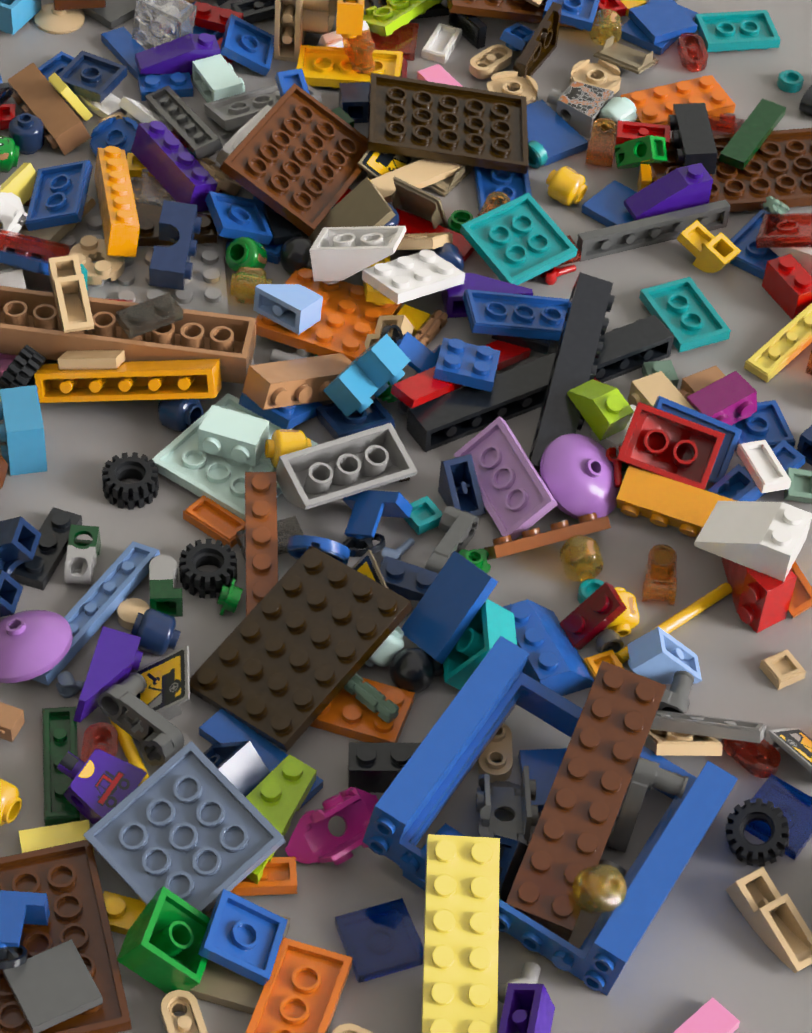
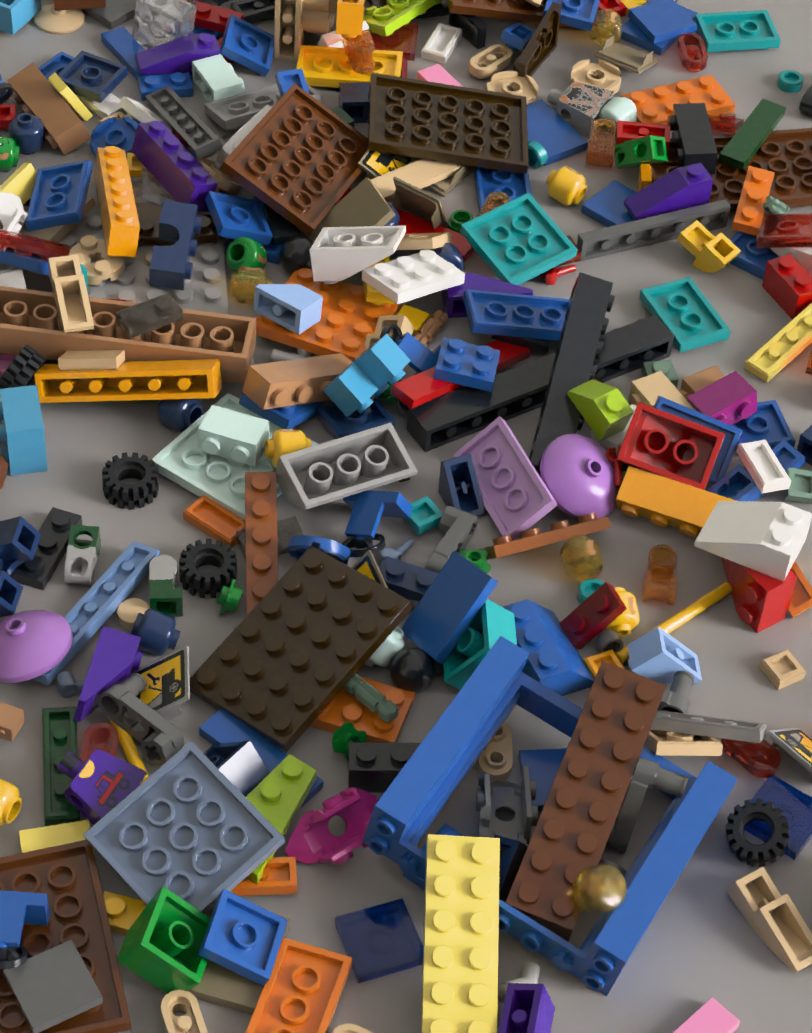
none -> green plate [332,722,367,761]
none -> orange plate [731,166,775,236]

